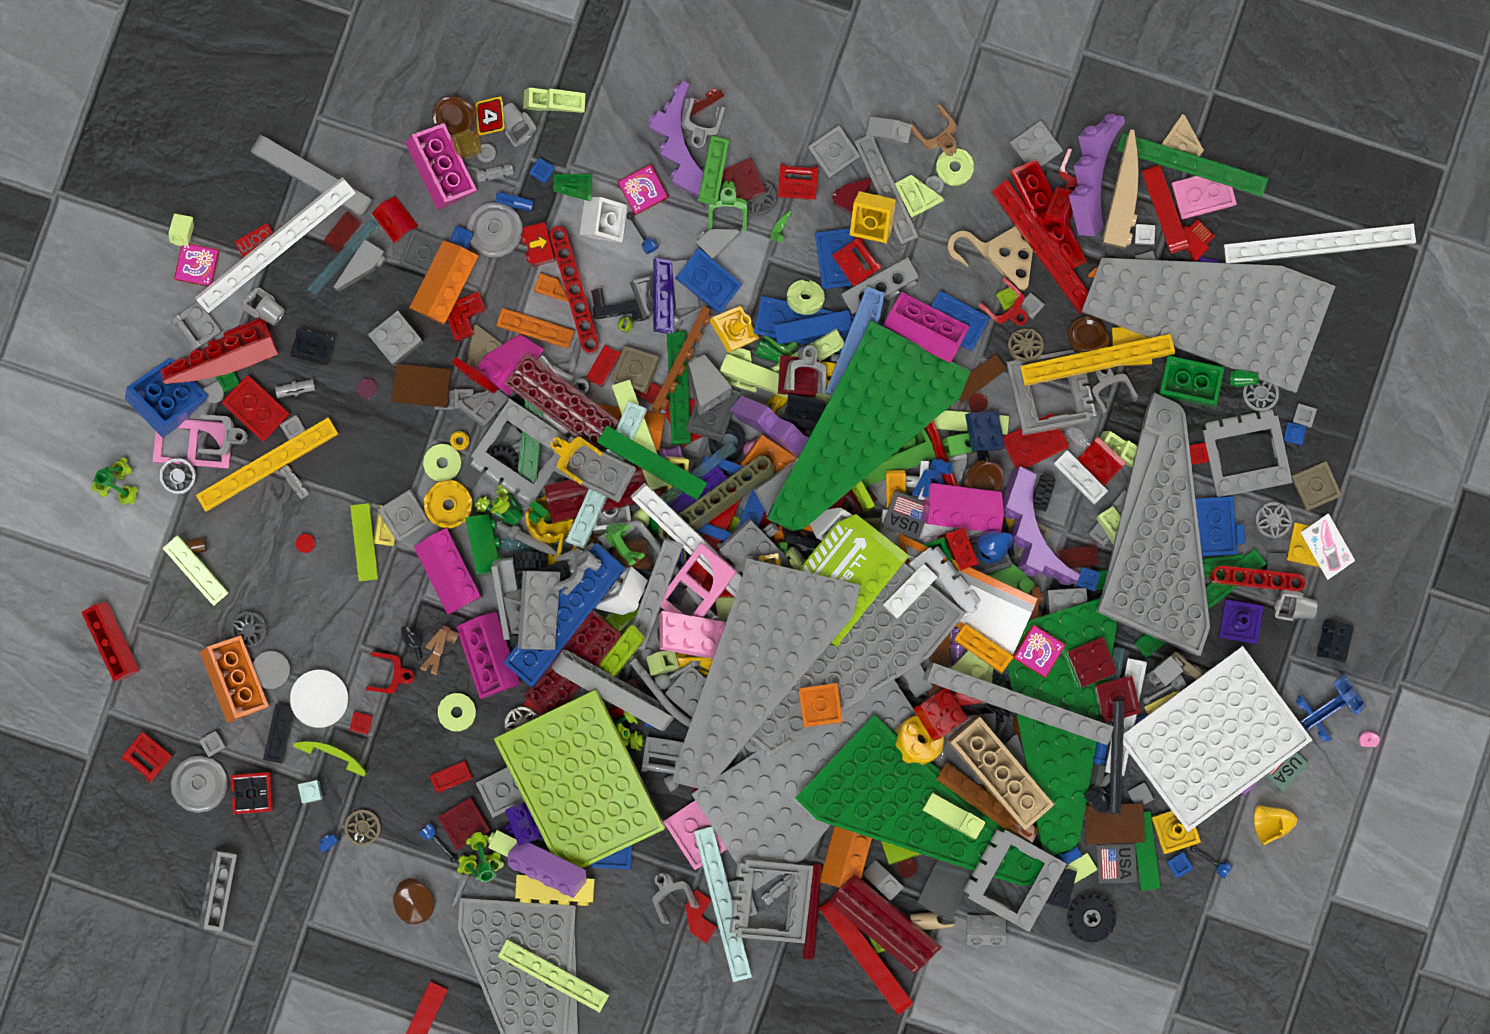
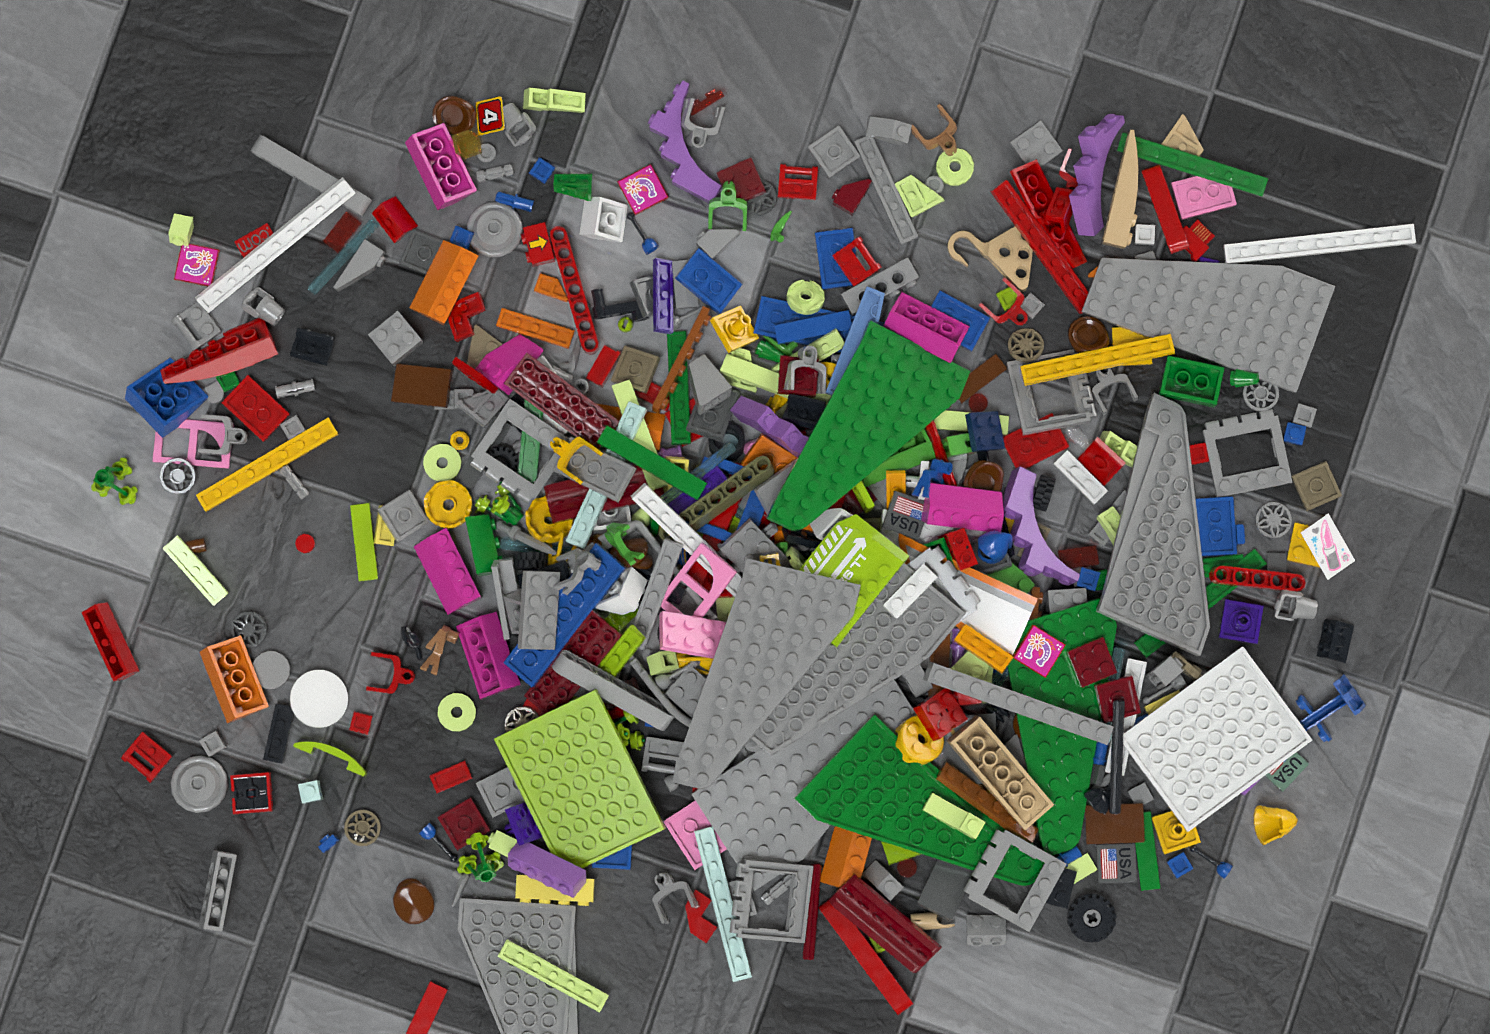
clear pink tile [357,379,377,399] -> none
green tile [528,500,551,525] -> none
bright green tile [697,135,729,206] -> none
orange plate [798,683,843,728] -> none
yellow piece [850,191,896,243] -> none
bright pink piece [1359,731,1380,747] -> none

